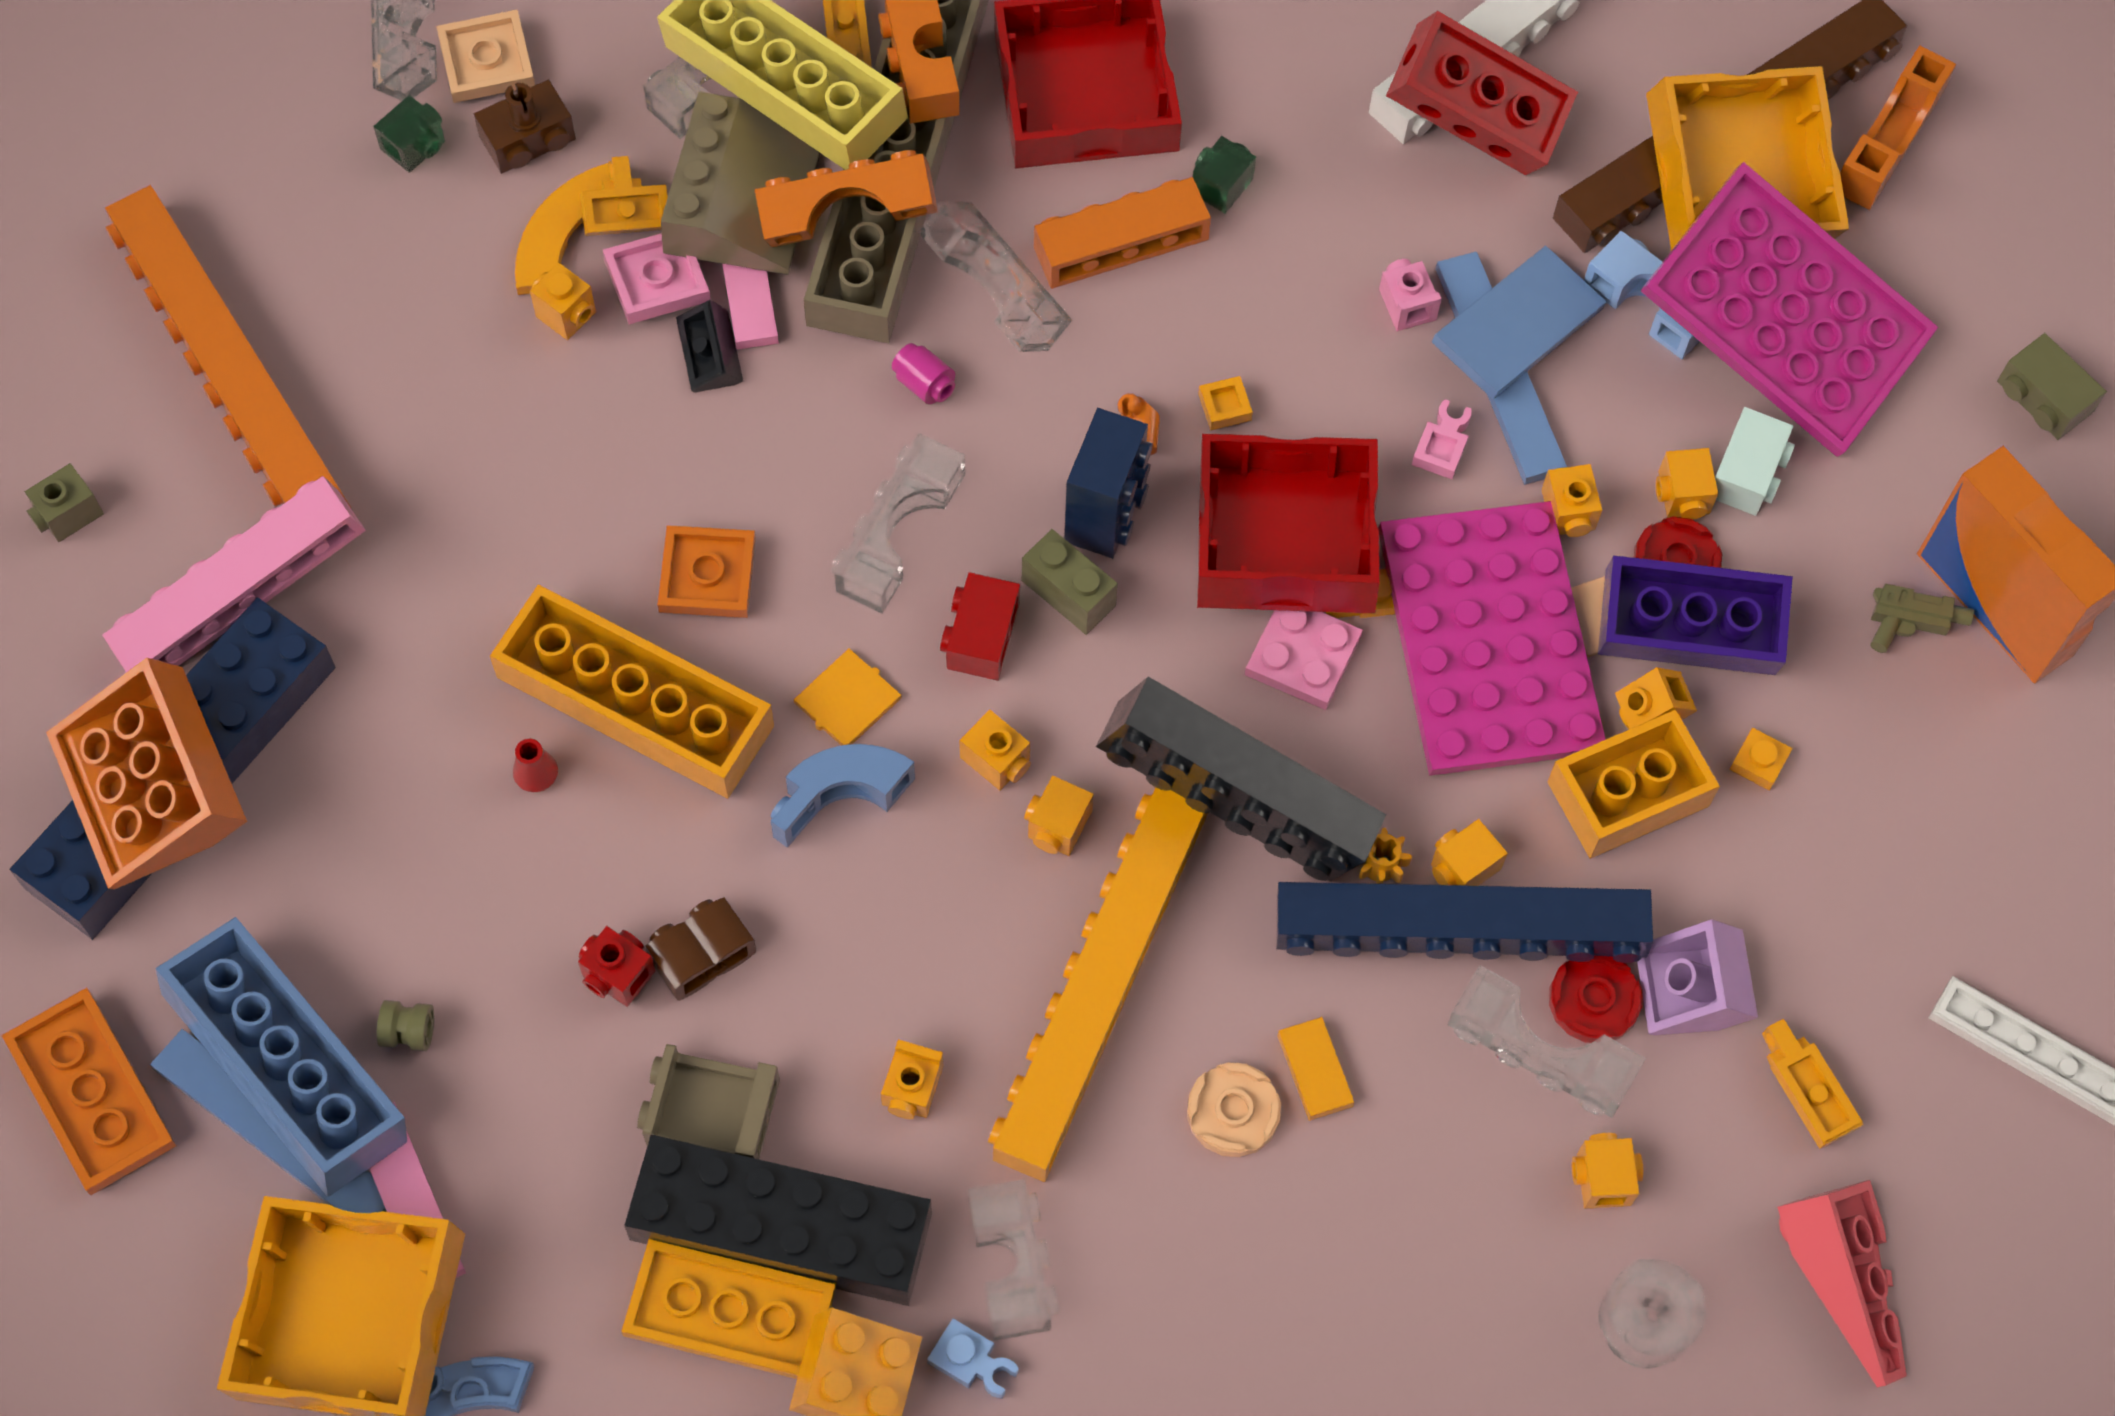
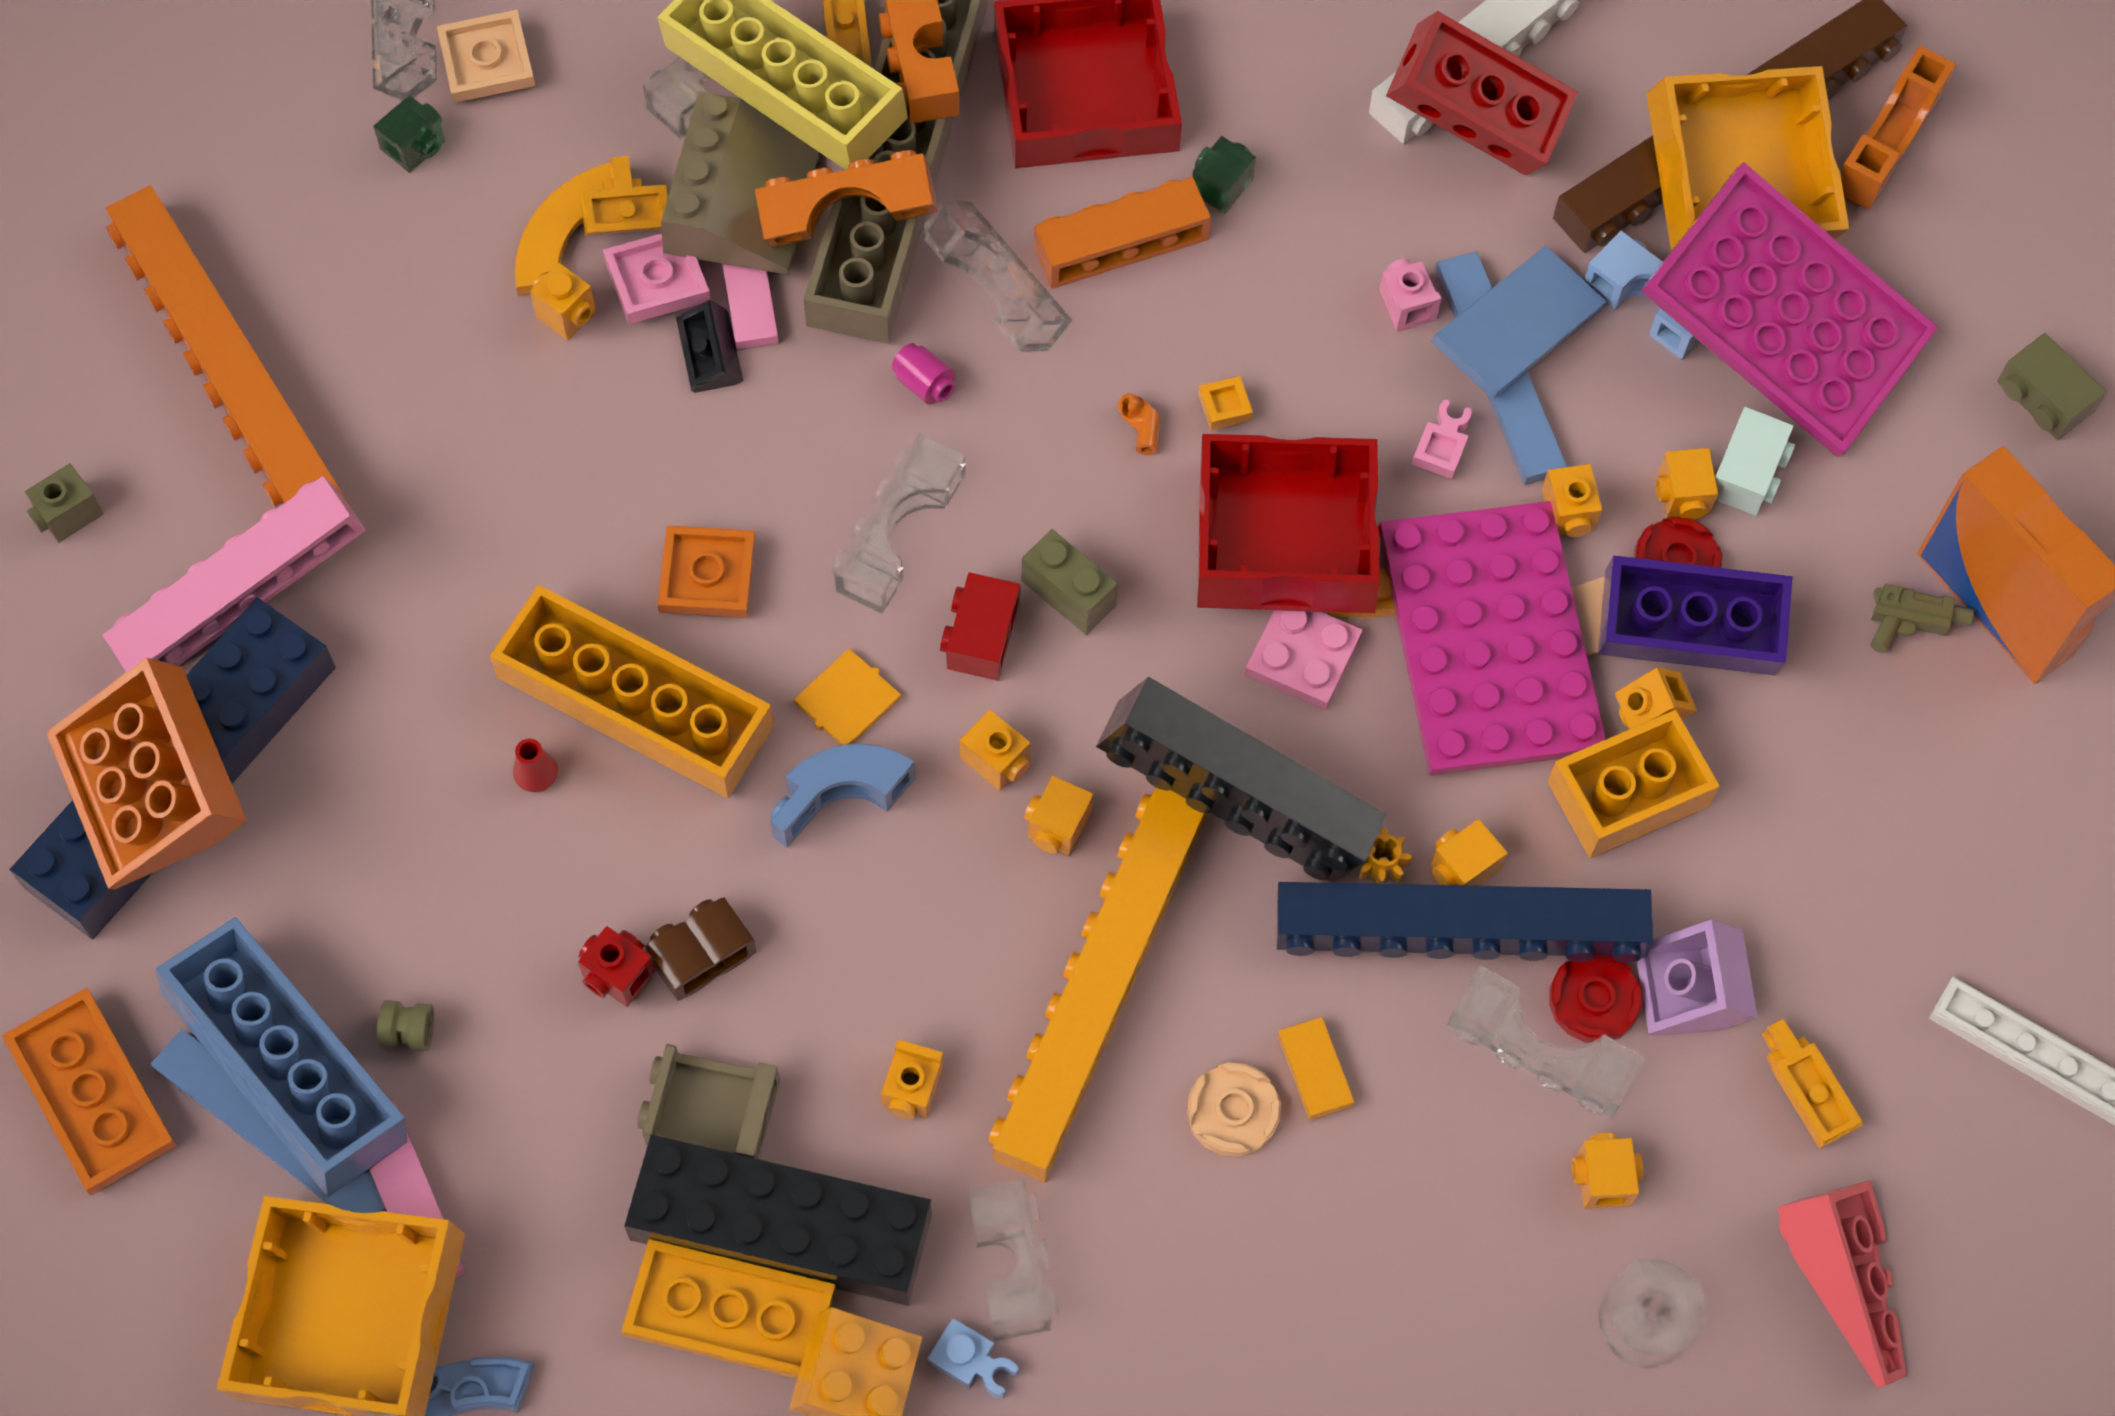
reddish brown brick [473,79,576,174] -> none
dark blue brick [1064,407,1153,559] -> none
light orange plate [1729,727,1793,791] -> none

